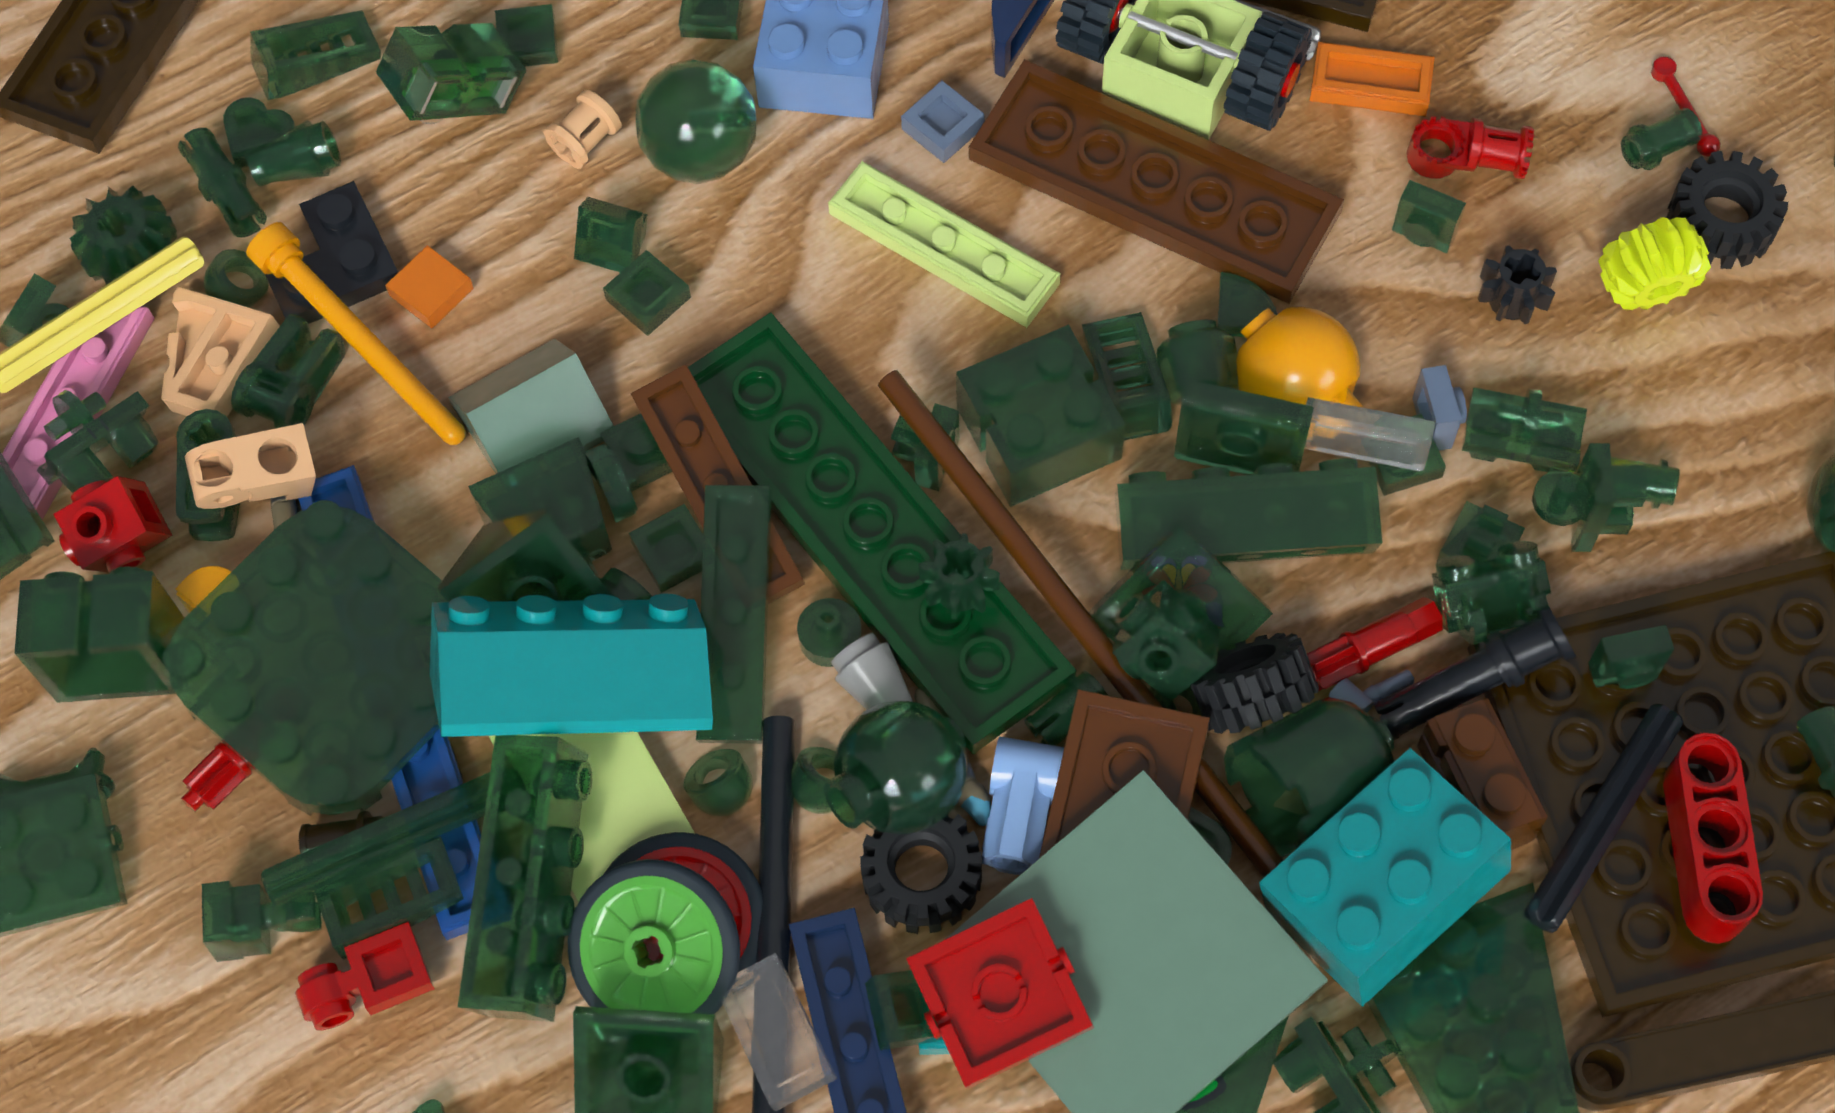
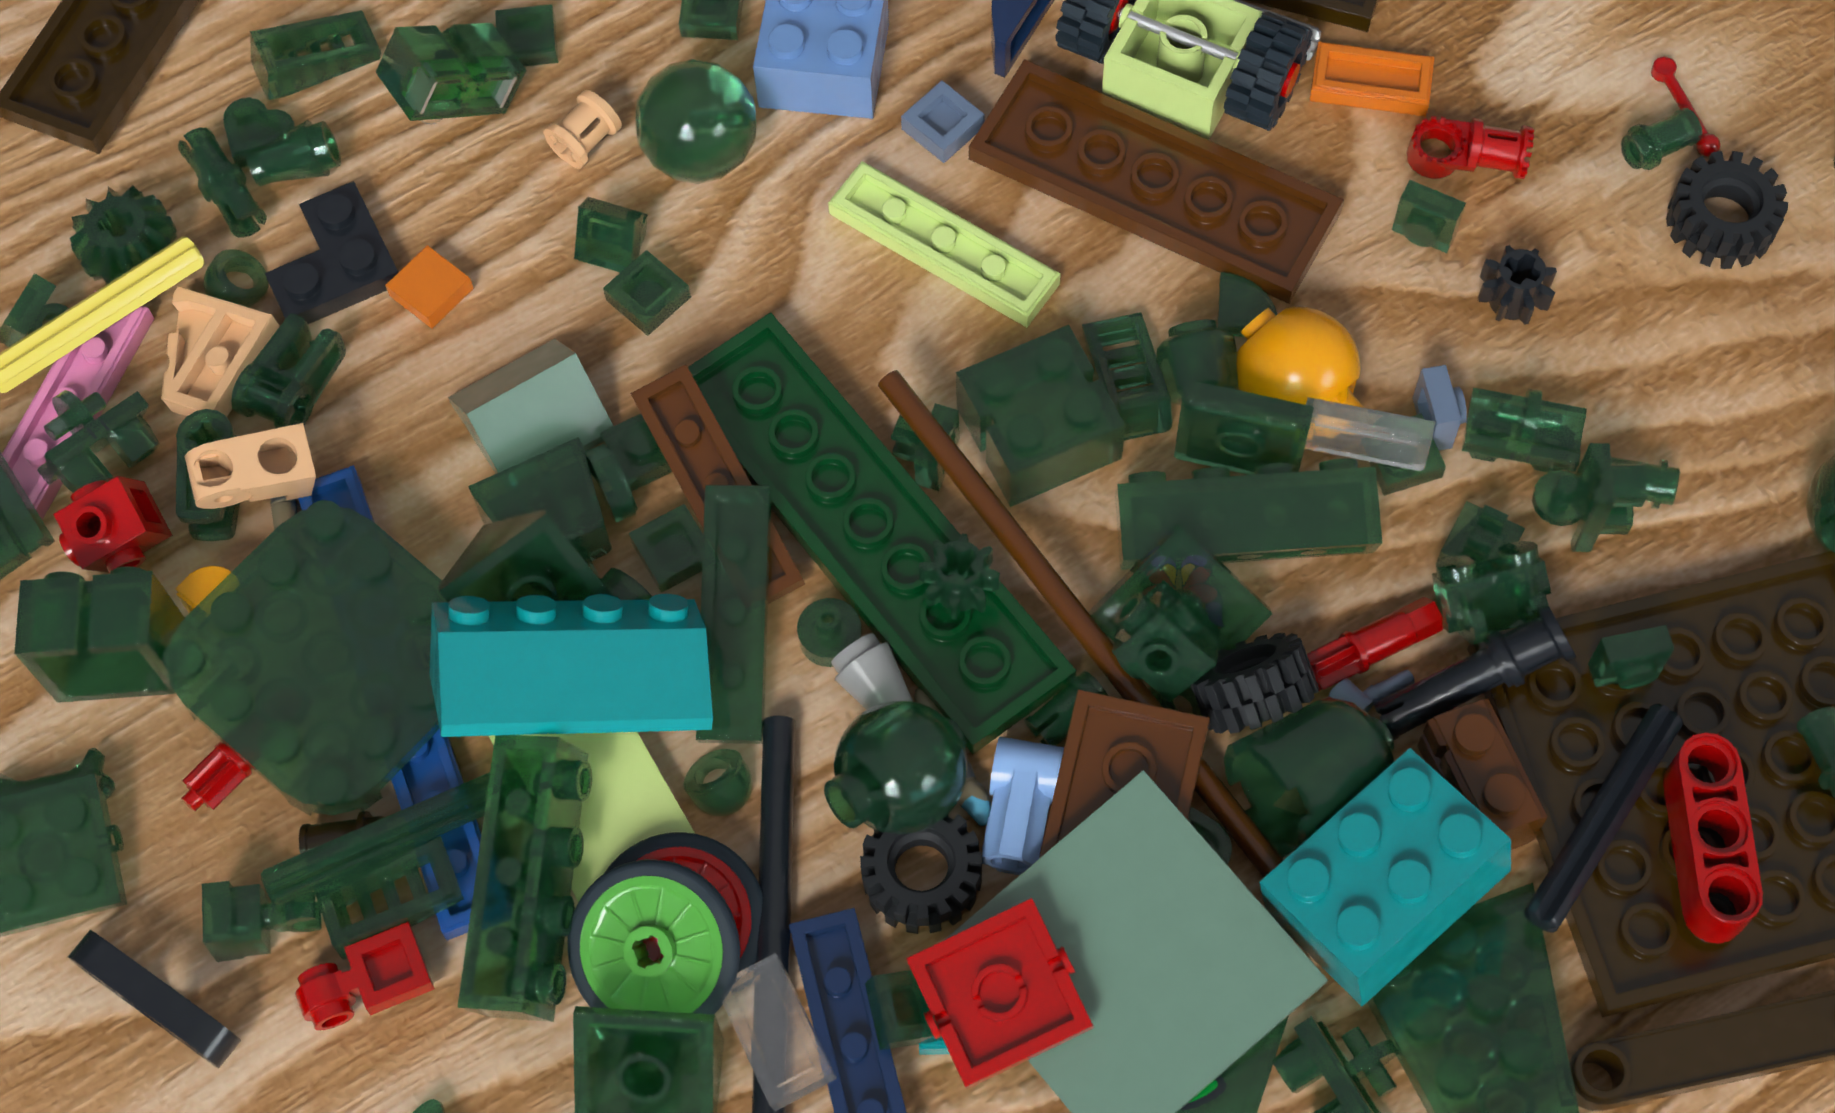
light orange piece [246,222,466,445] -> none
clear green piece [792,747,858,814] -> none
neon yellow gear [1598,217,1711,310] -> none
none -> black beam [67,930,241,1069]

